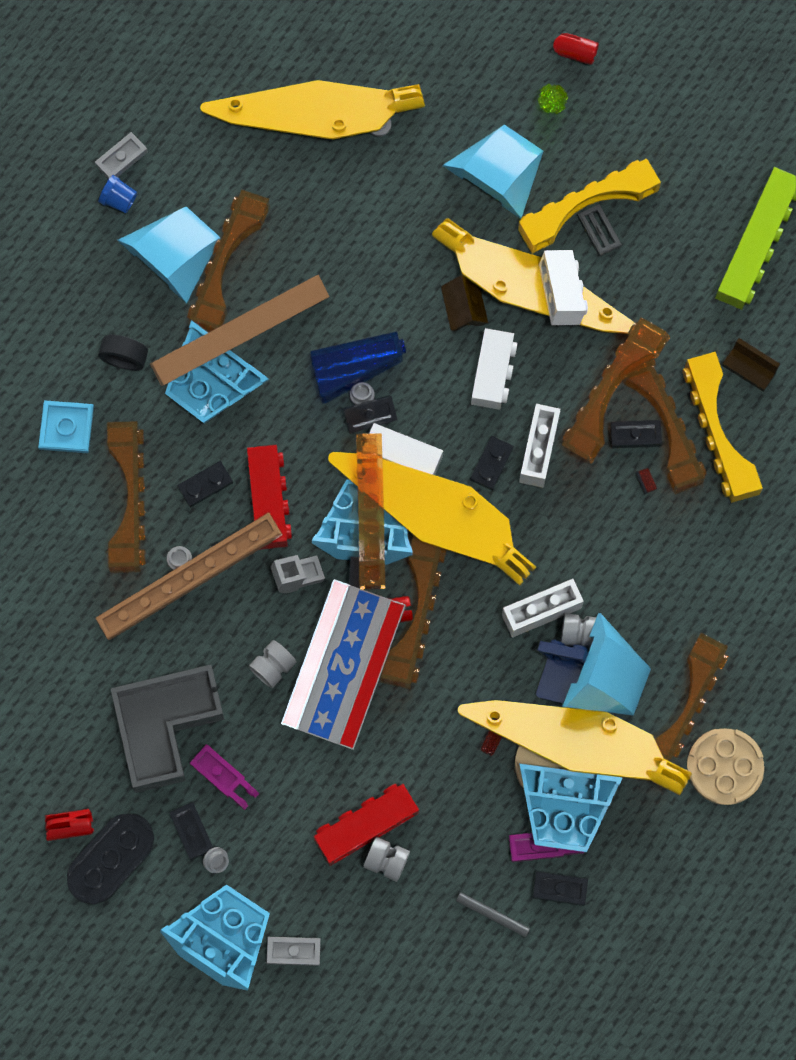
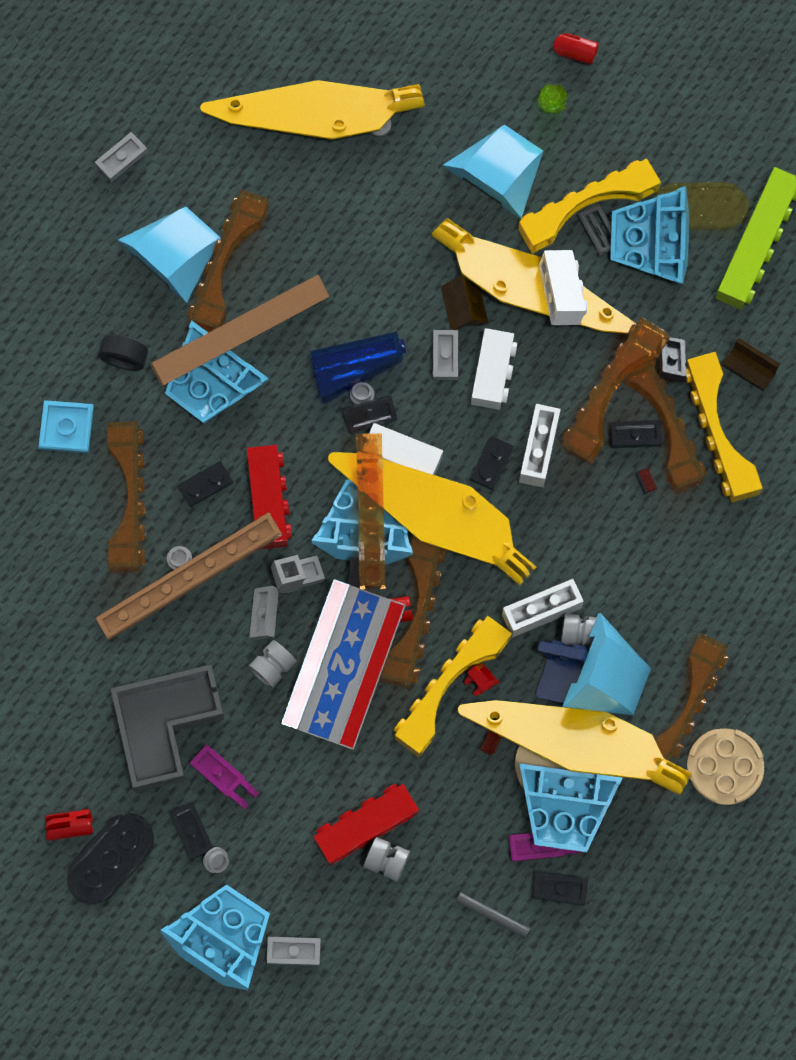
blue piece [98,175,137,213] -> none
none -> light grey plate [249,586,279,639]
none -> yellow arch [394,616,512,757]
none -> light grey plate [433,330,458,380]
none -> red tile [464,663,500,696]
none -> medium azure wedge [610,186,689,284]
none -> clear yellow tile [653,182,749,230]
none -> plate [658,335,686,383]

